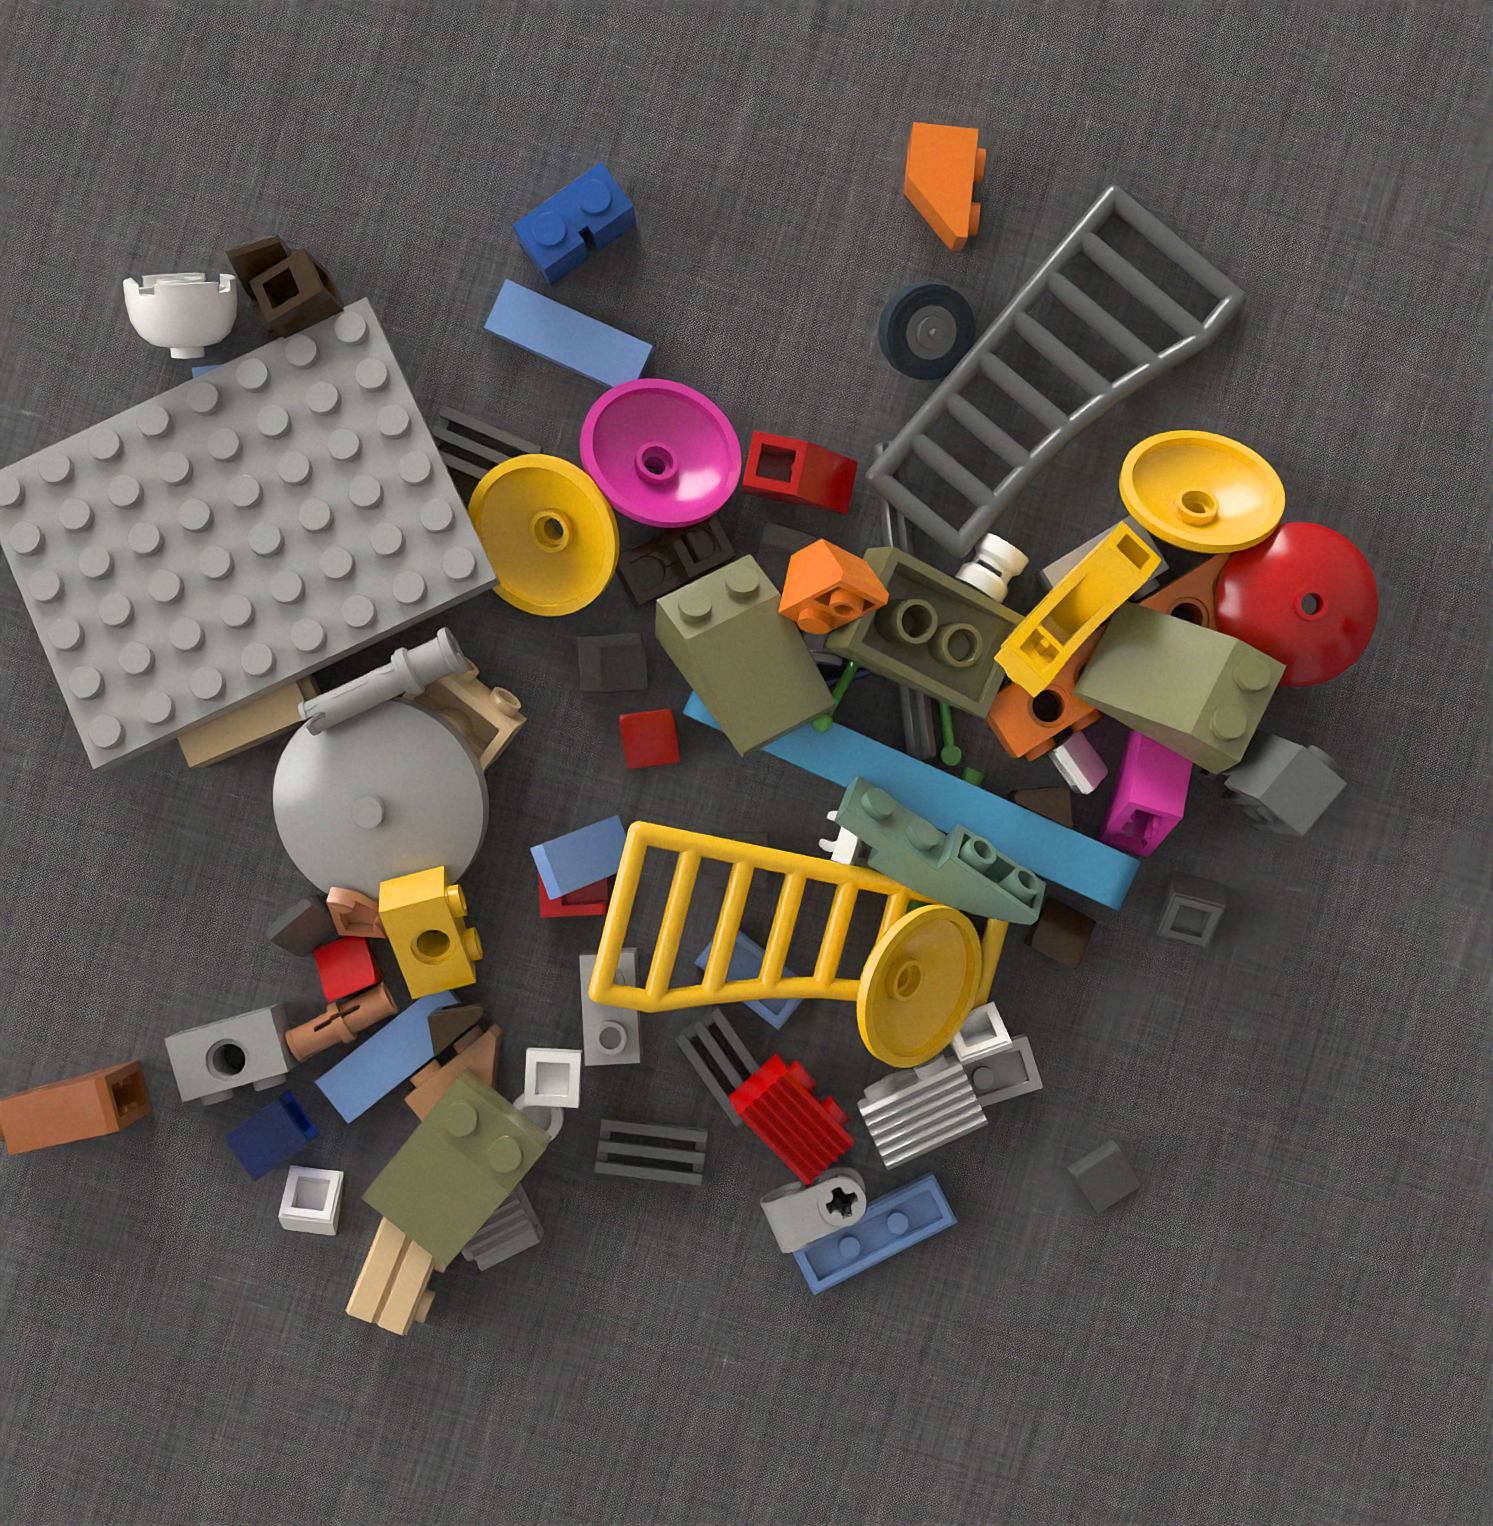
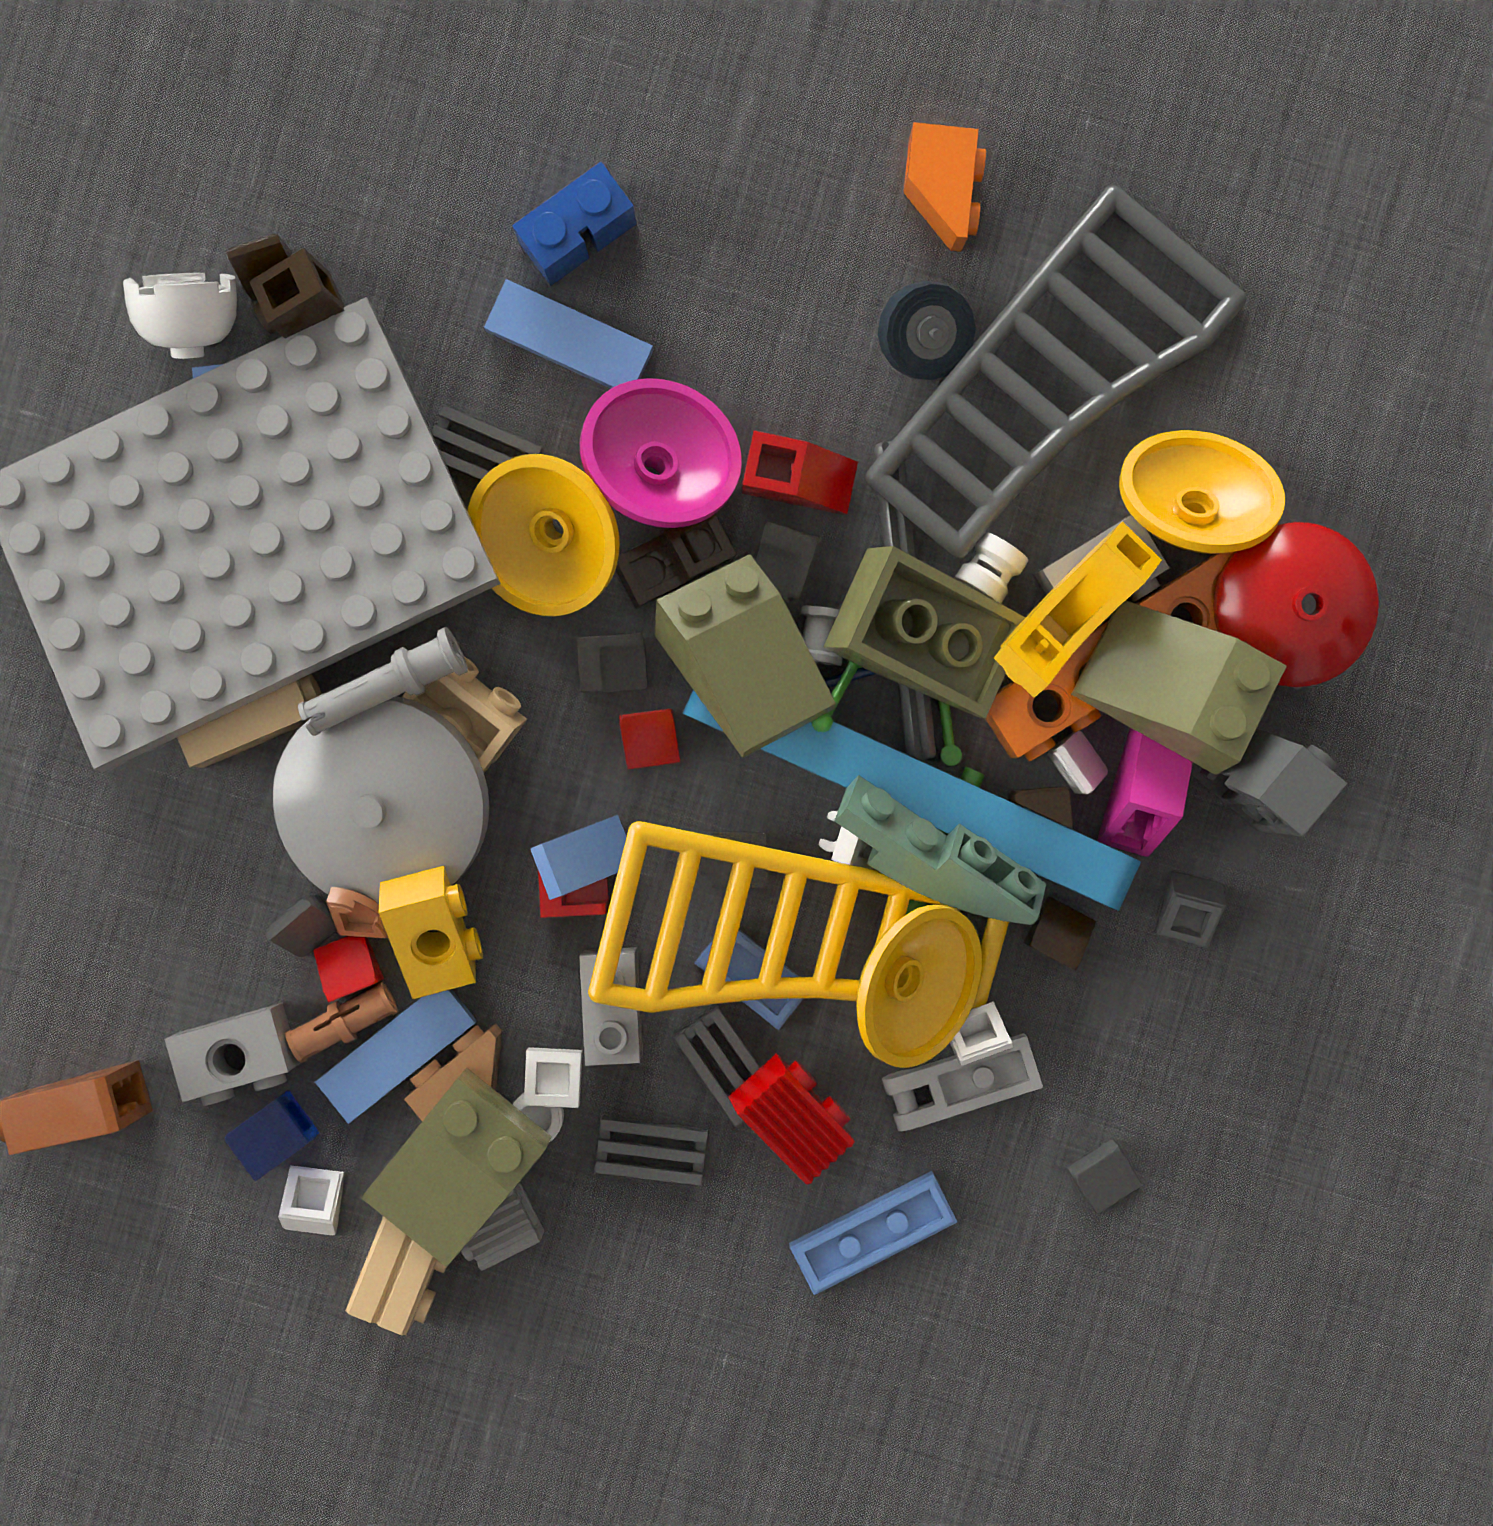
dark brown slope [427,999,490,1056] -> none
light grey piece [759,1165,867,1253] -> none
orange slope [778,539,889,635] -> none
light grey brick [857,1054,988,1170] -> none

